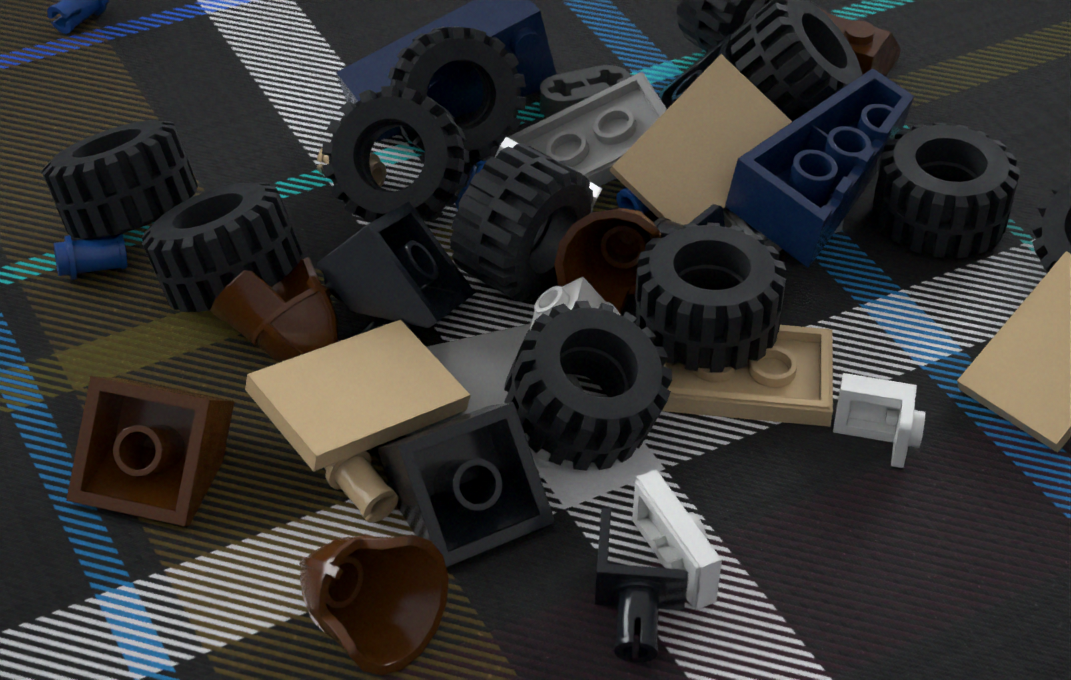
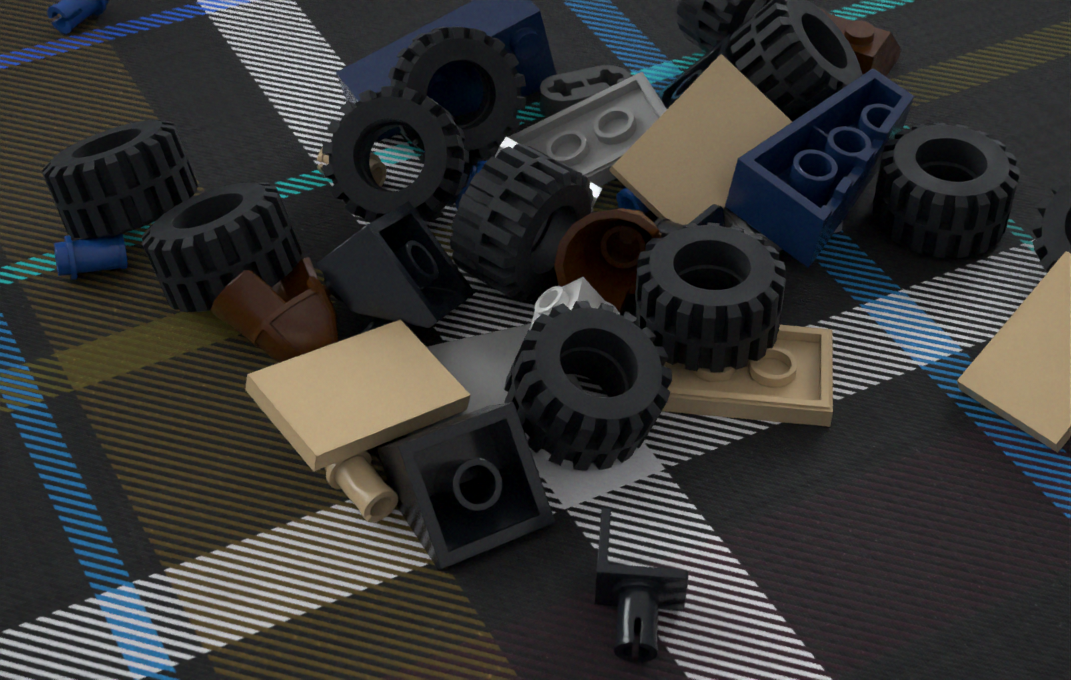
reddish brown slope [66,376,235,526] -> none
reddish brown helmet [299,535,449,676] -> none
white plate [632,469,722,610] -> none
white bracket [833,373,925,468] -> none

